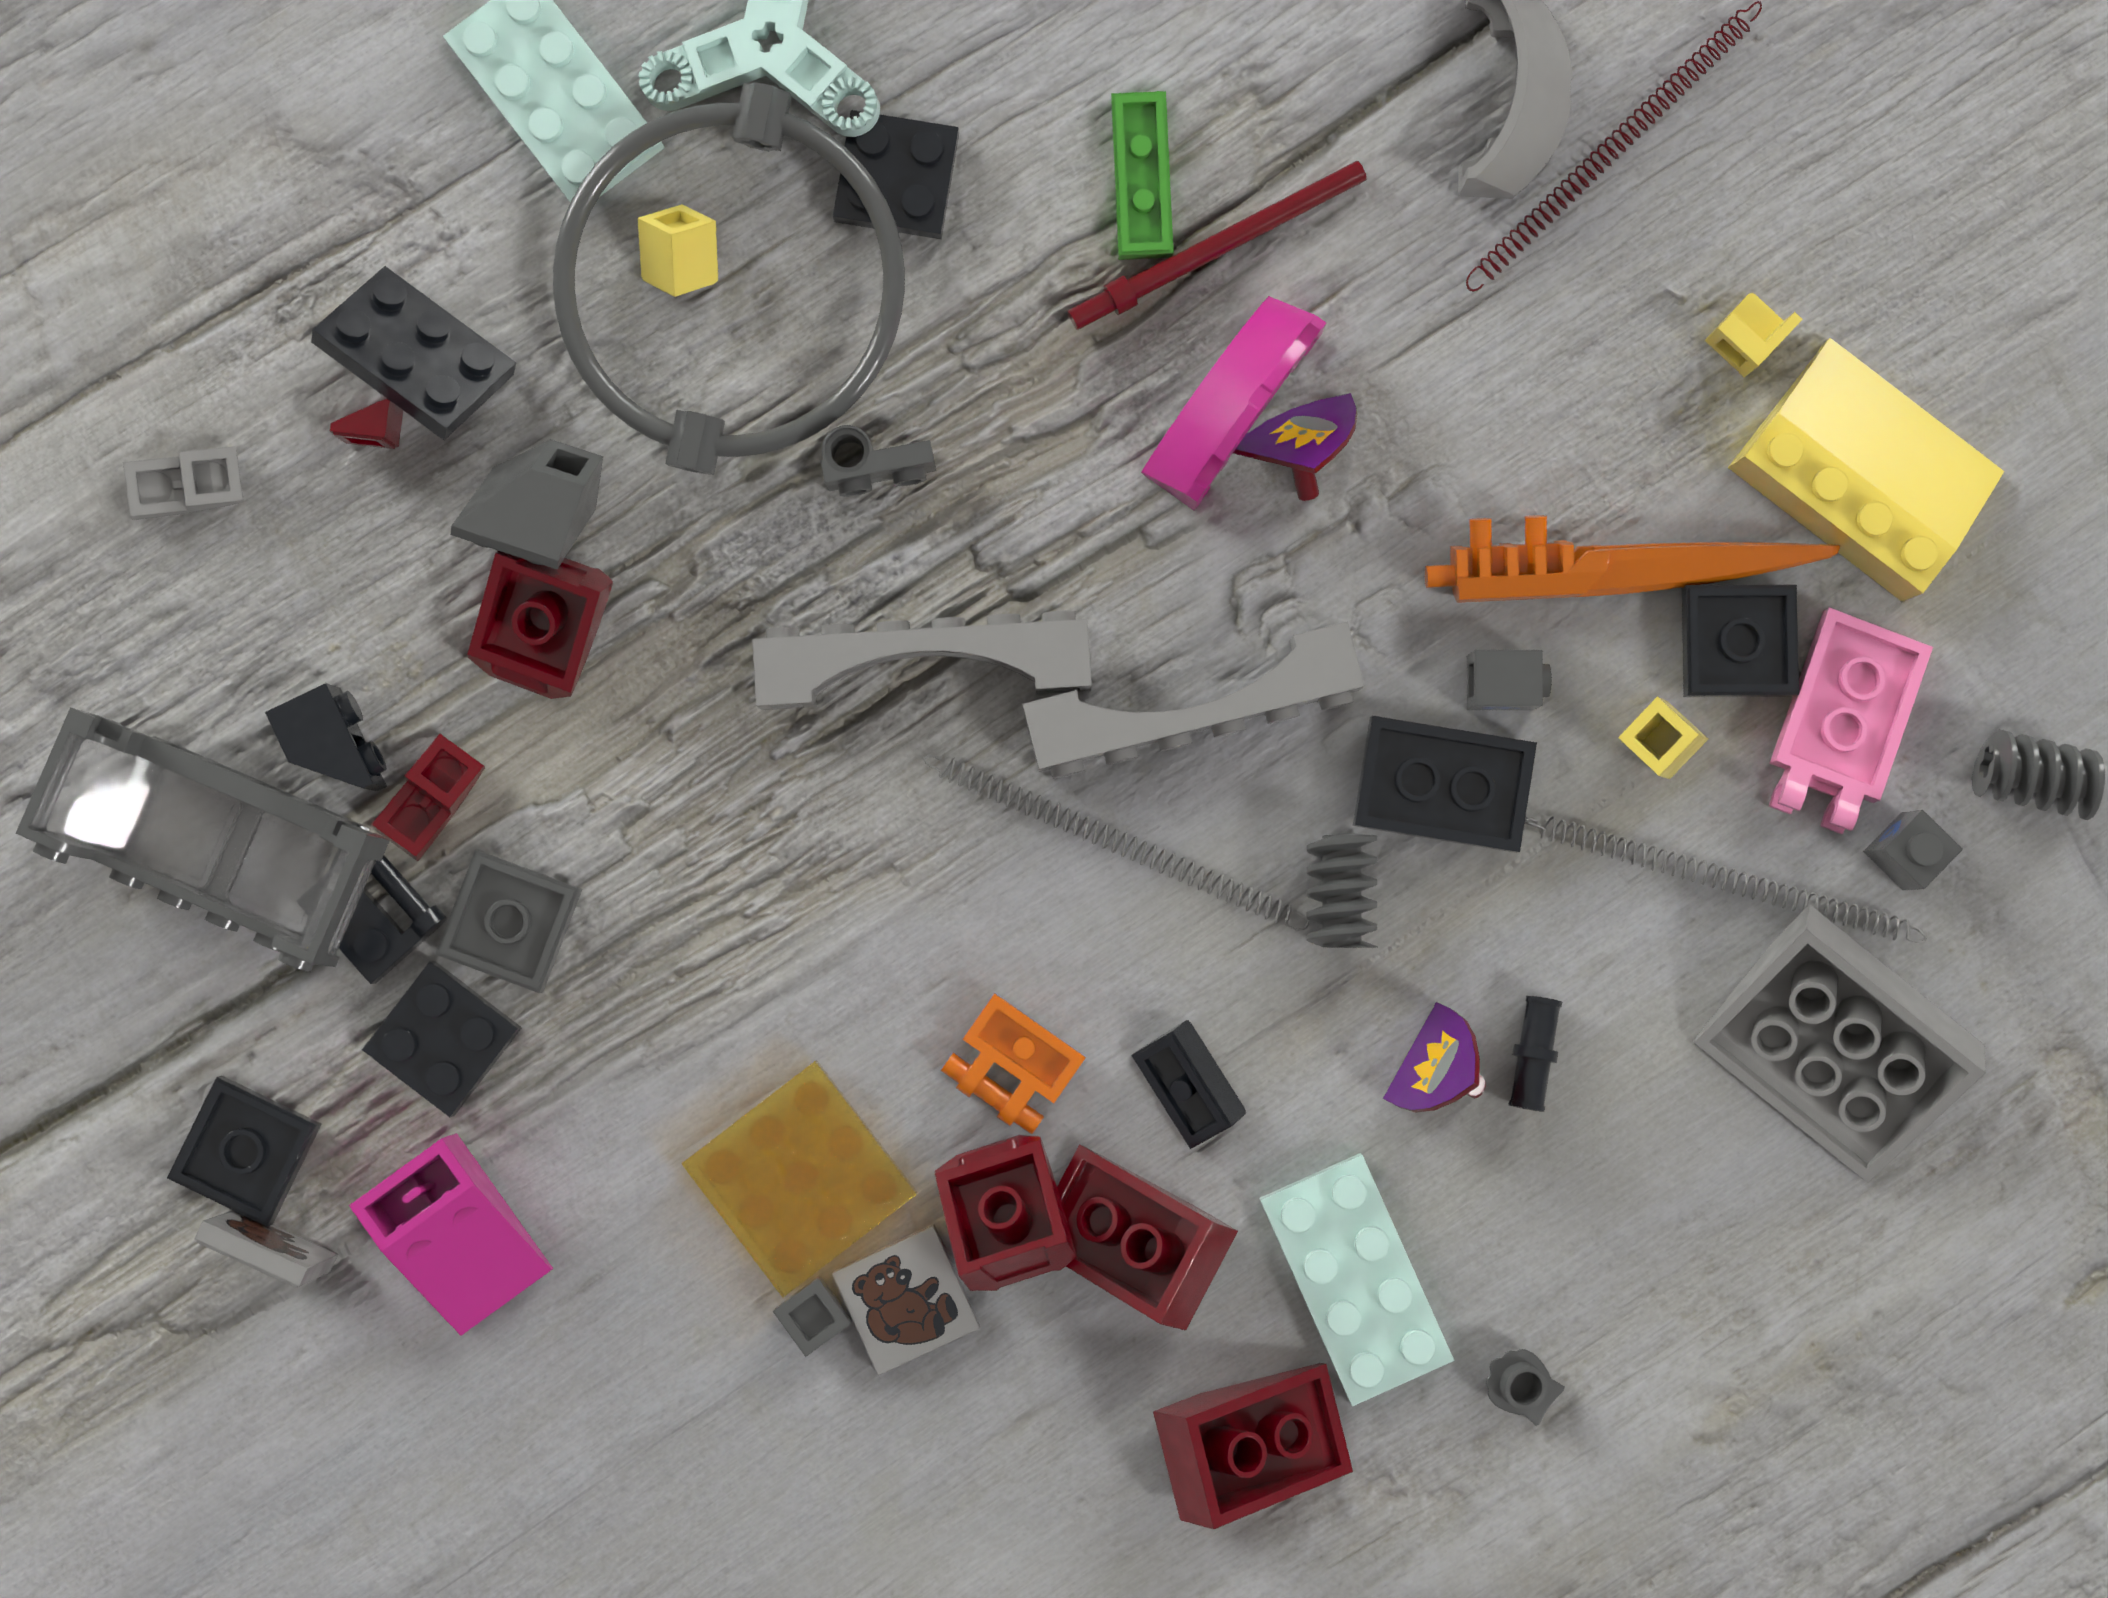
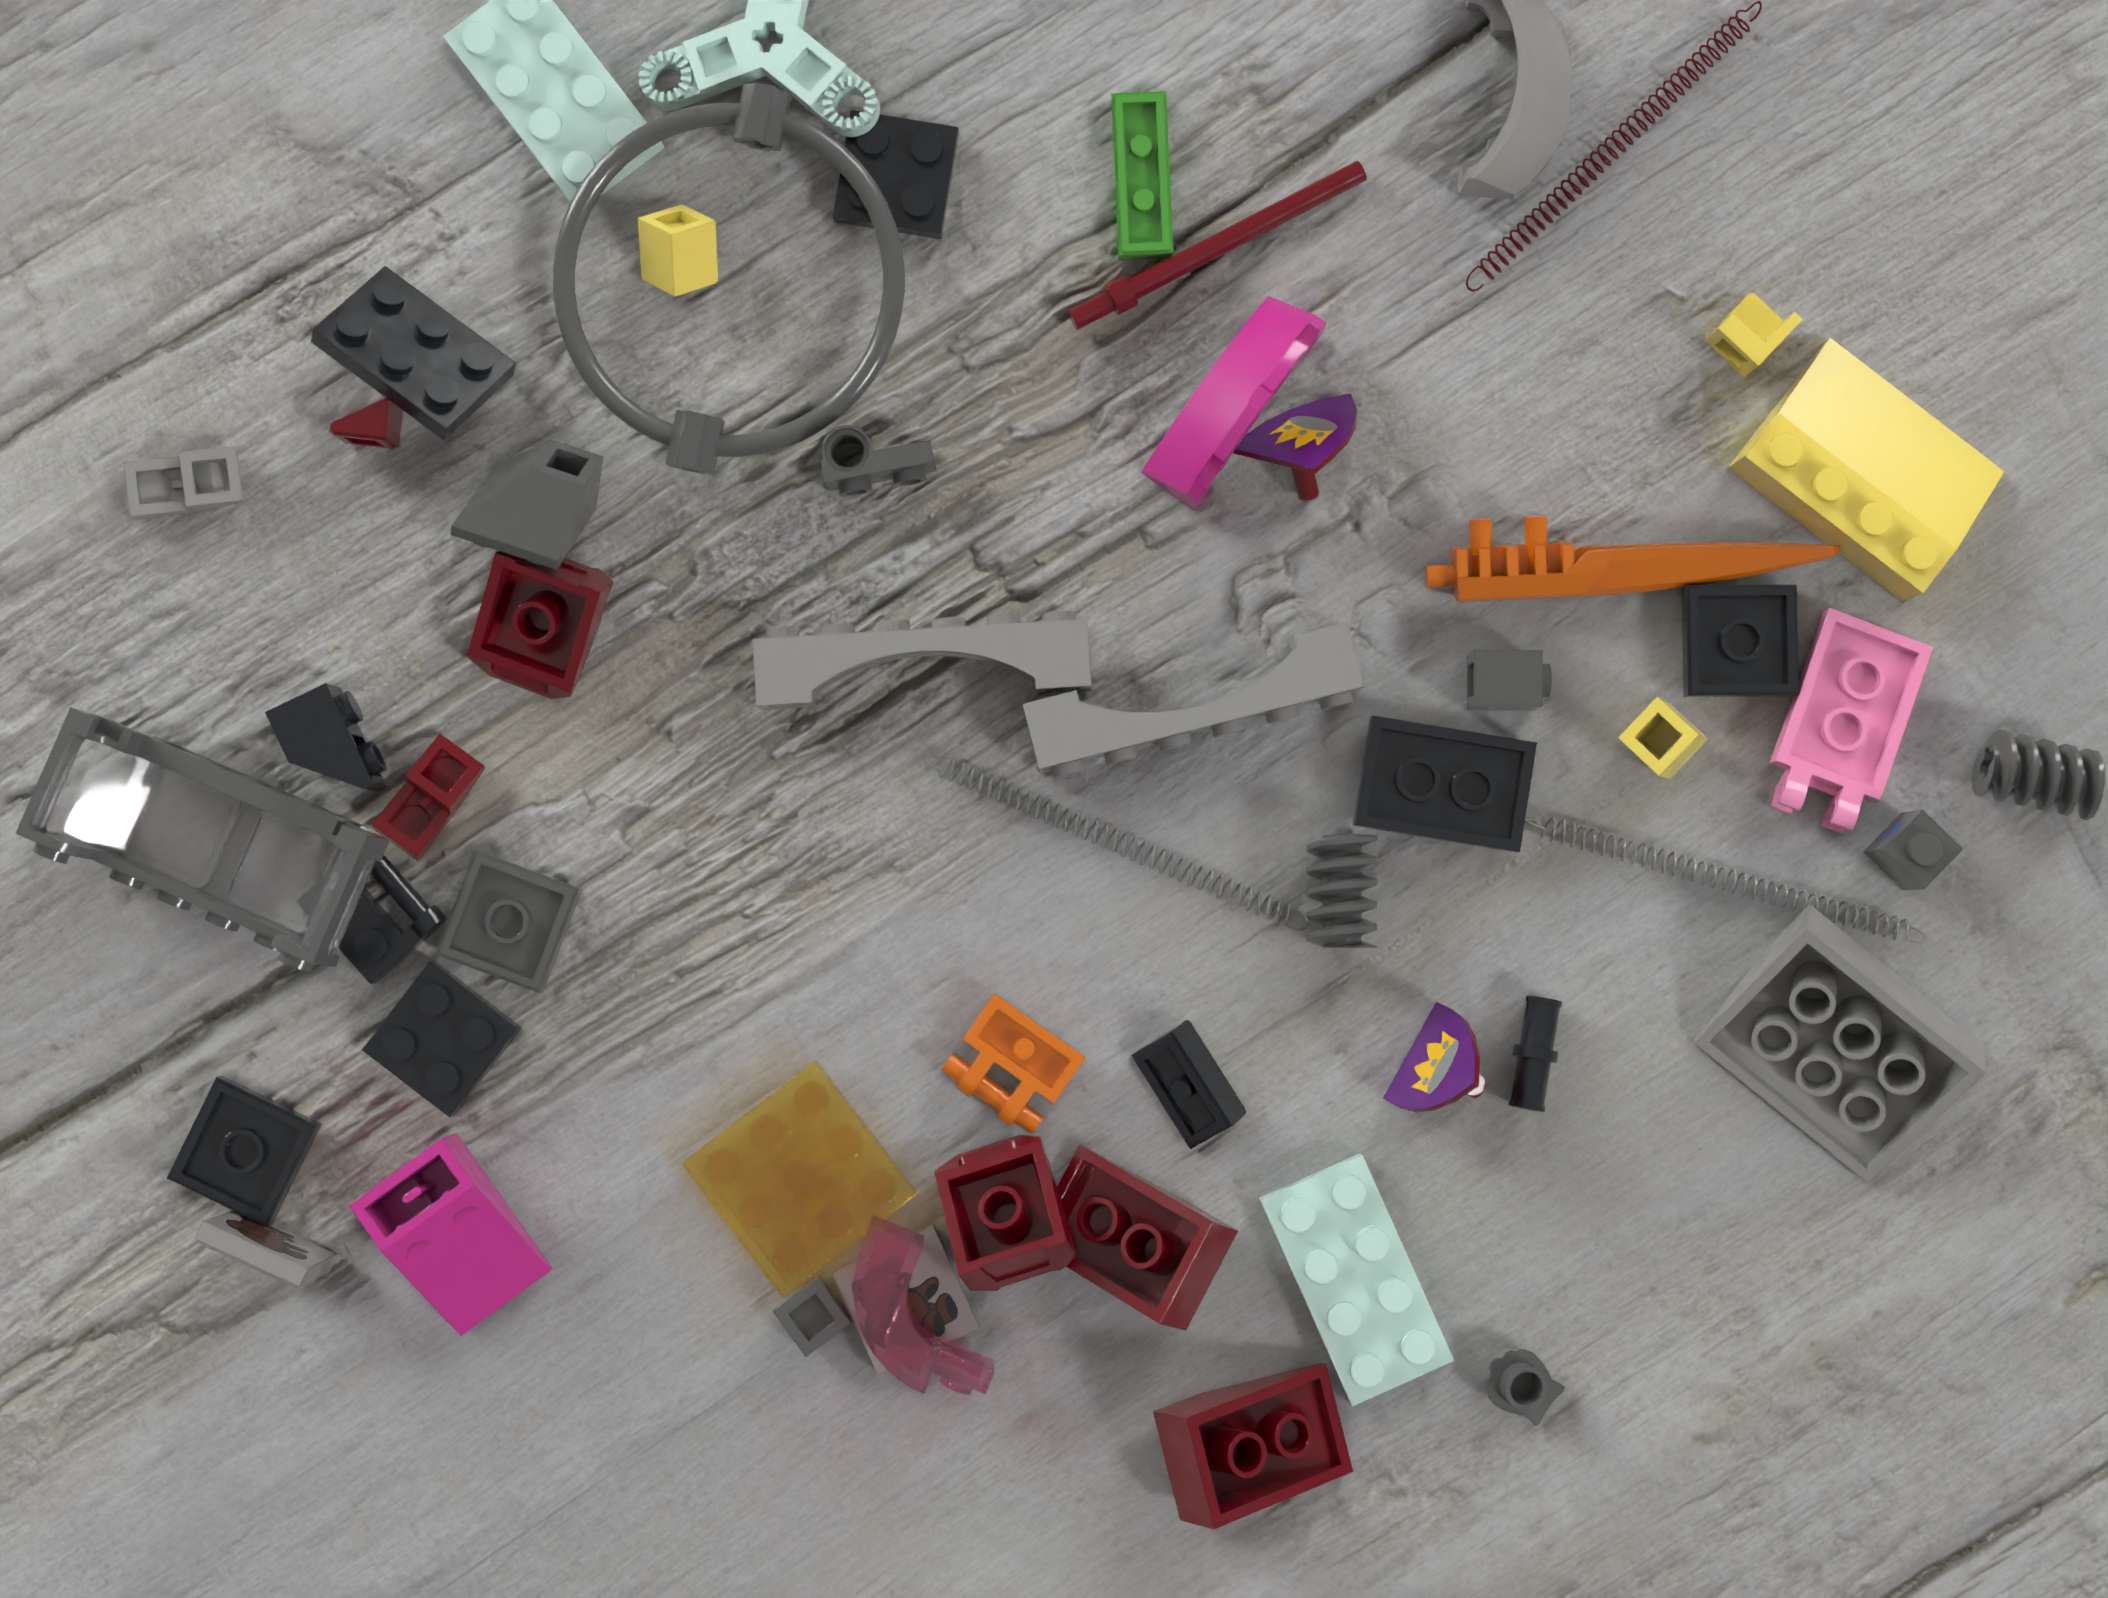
none -> clear pink arch [853,1214,994,1395]

